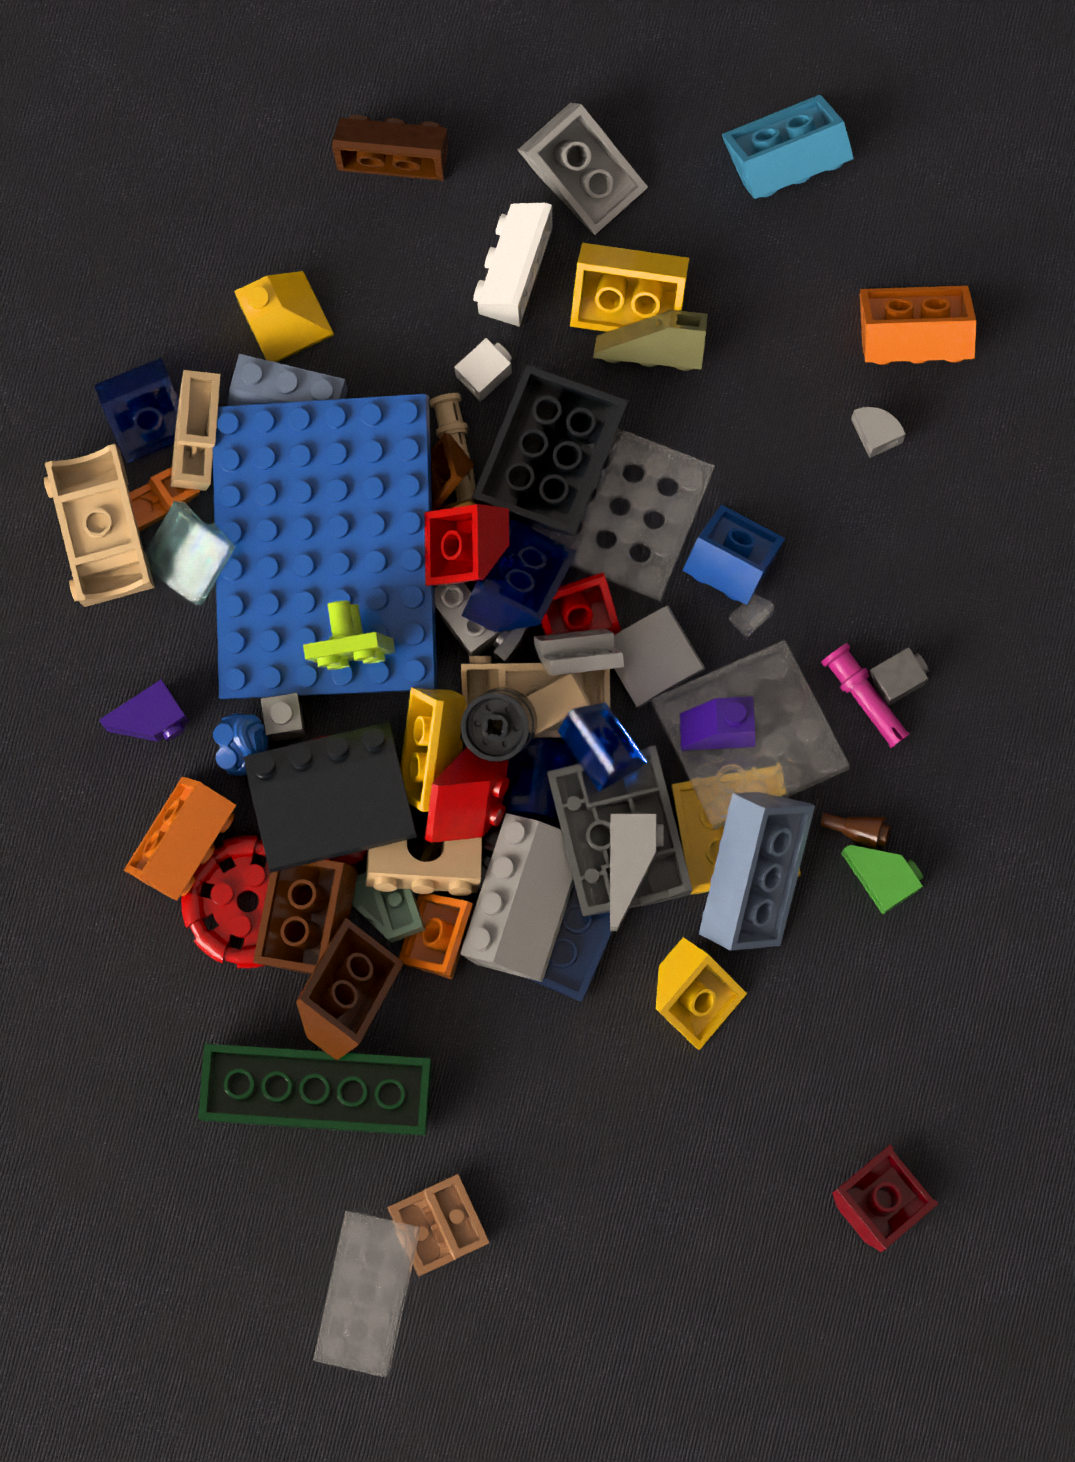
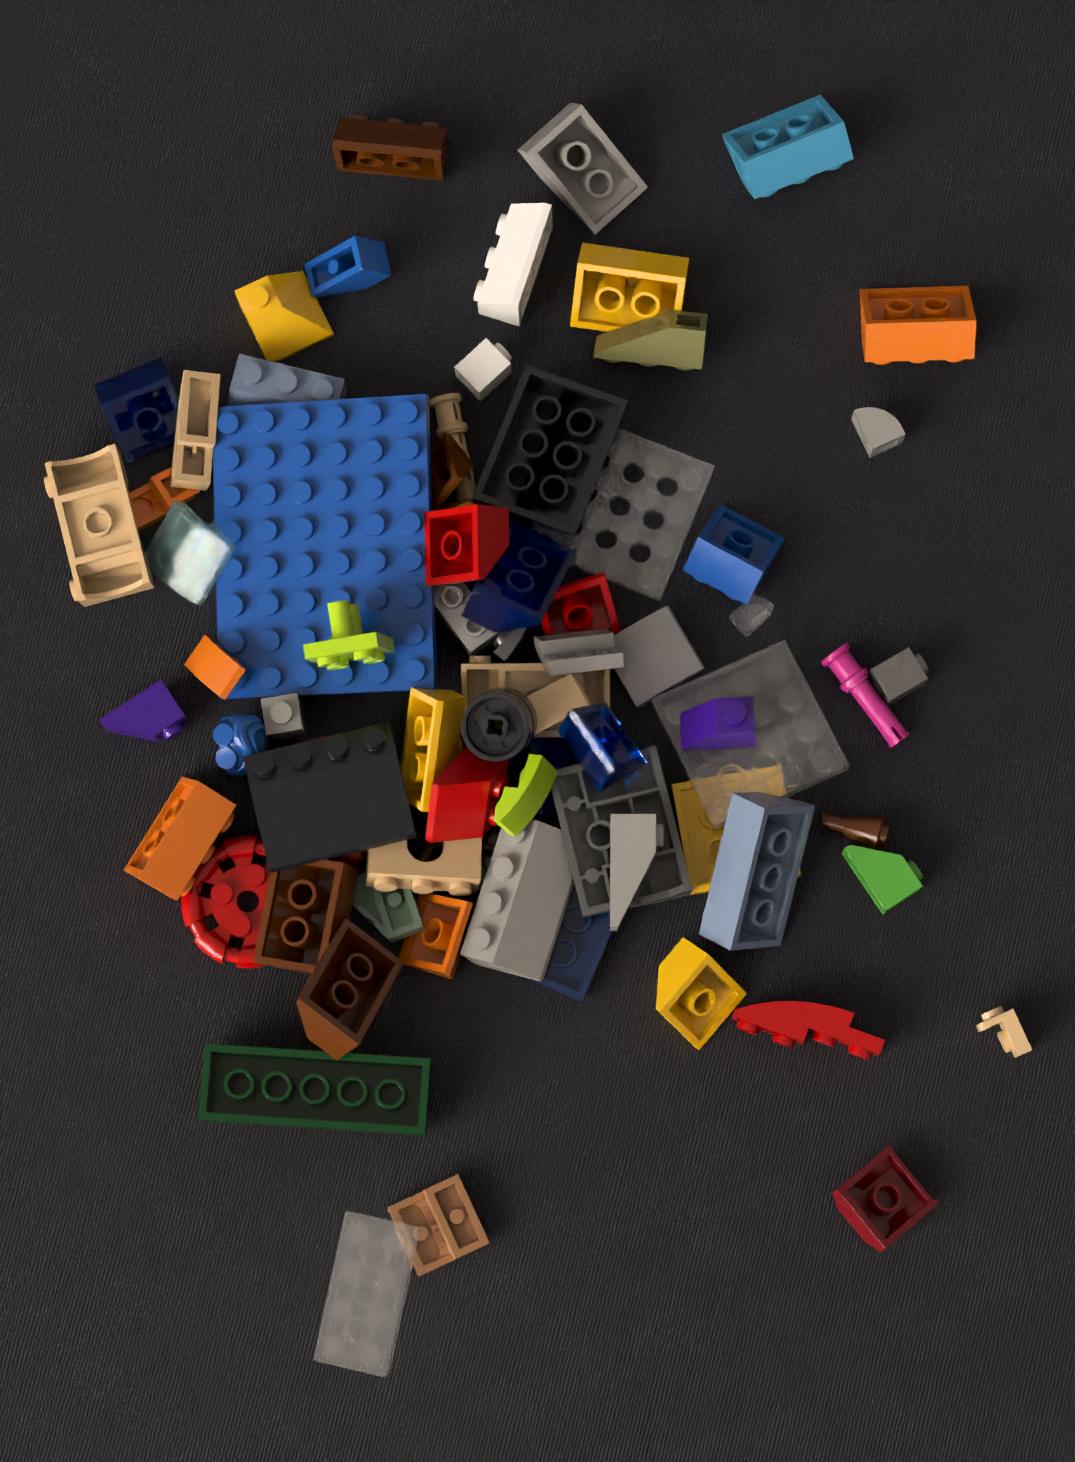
none -> orange slope [184,635,246,700]
none -> blue slope [304,236,392,298]
none -> lime slope [493,754,558,836]
none -> red slope [731,1001,885,1060]
none -> tan bracket [976,1006,1032,1058]

